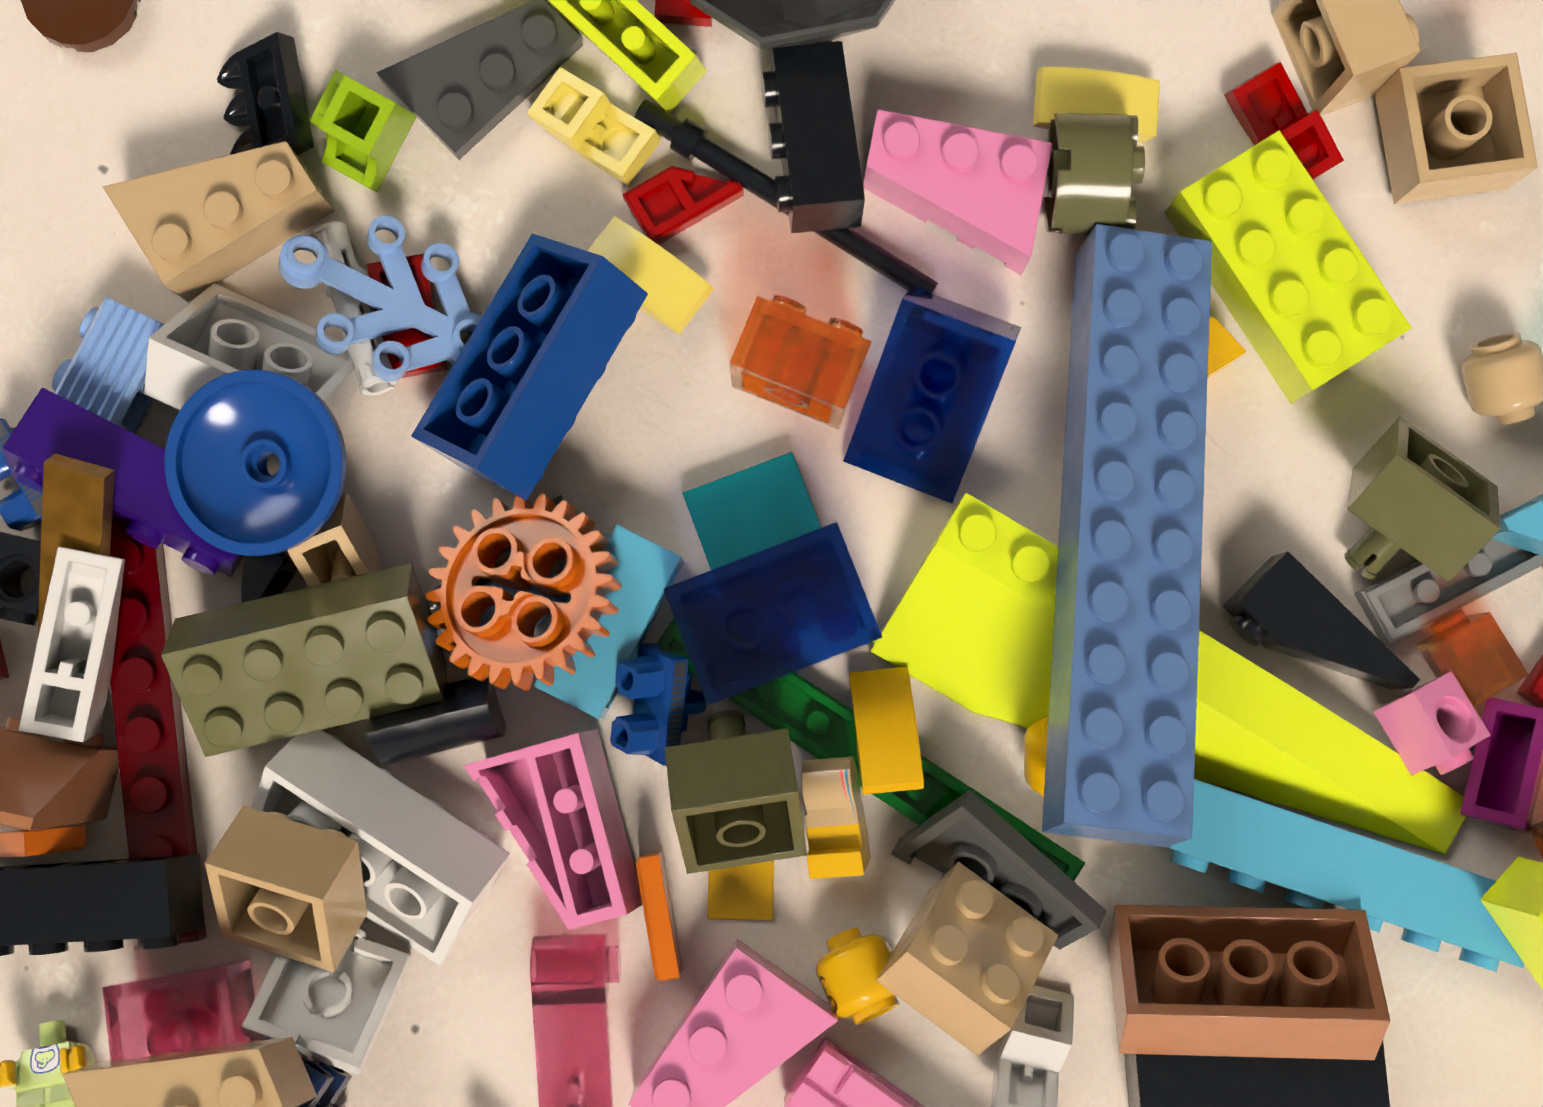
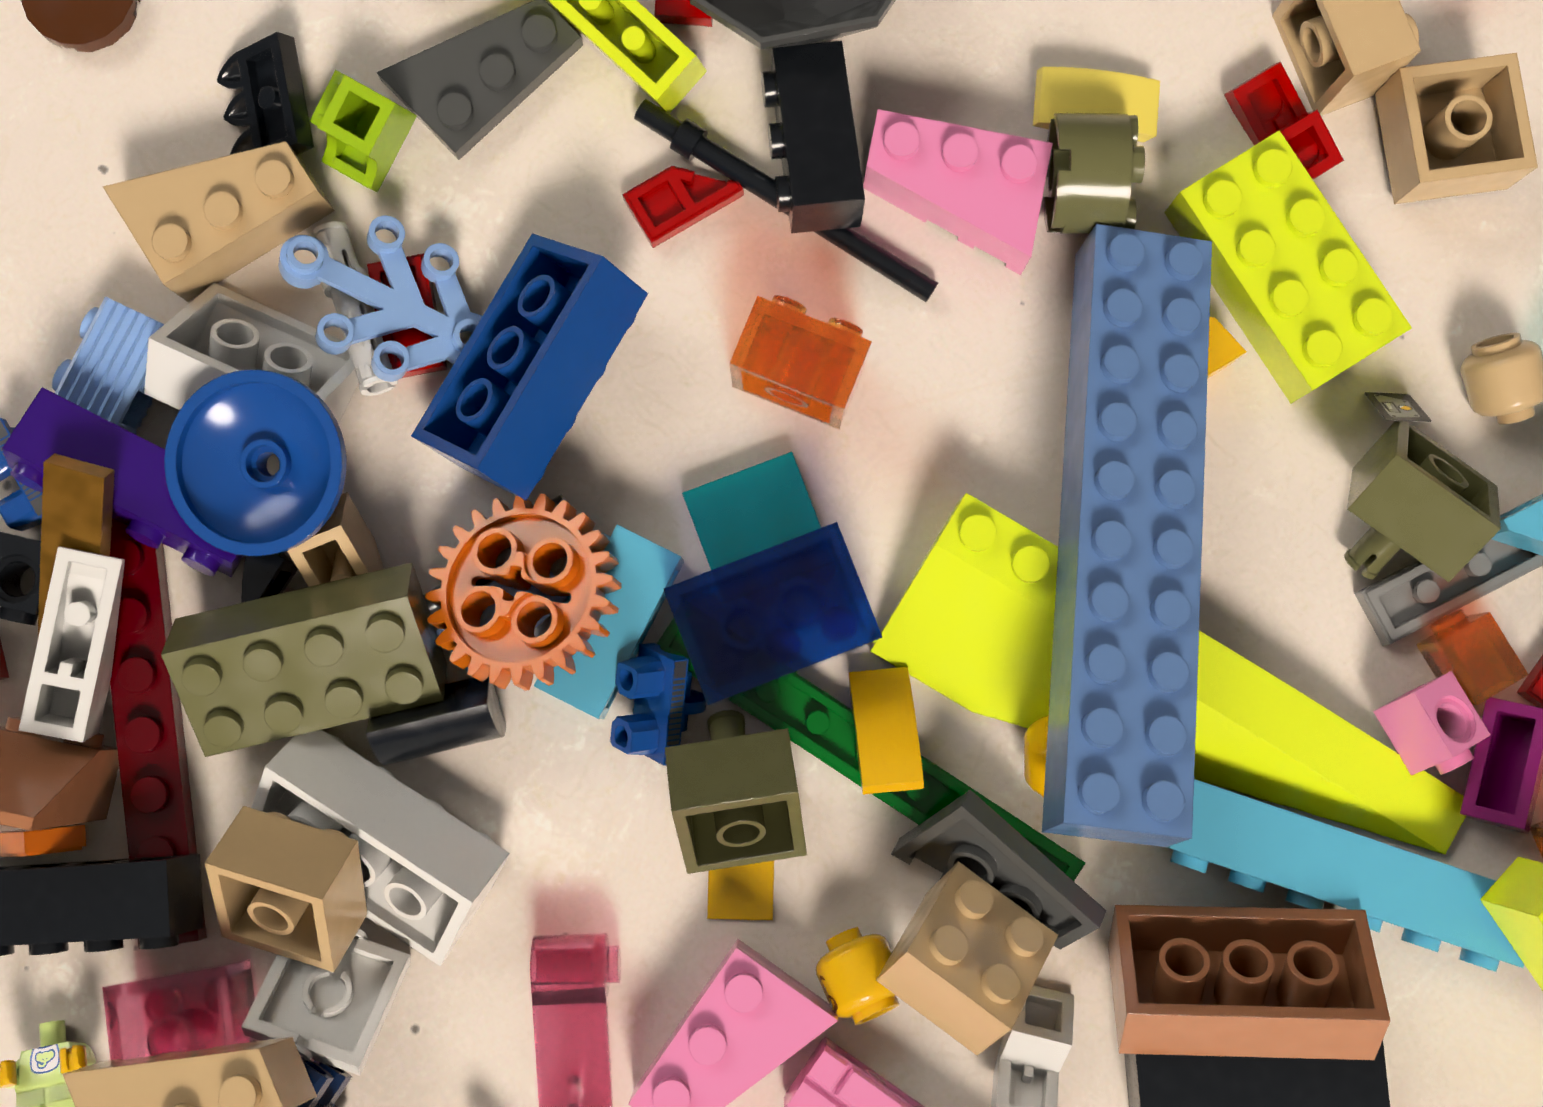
bright pink wedge [463,729,643,930] -> none
light yellow slope [527,67,661,186] -> none
light yellow slope [588,216,714,335] -> none
orange tile [635,850,683,982] -> none
leg [801,756,871,879] -> none
clear blue slope [843,286,1022,503] -> none
black slope [1223,551,1421,689] -> none
none -> sticker [1365,392,1432,422]

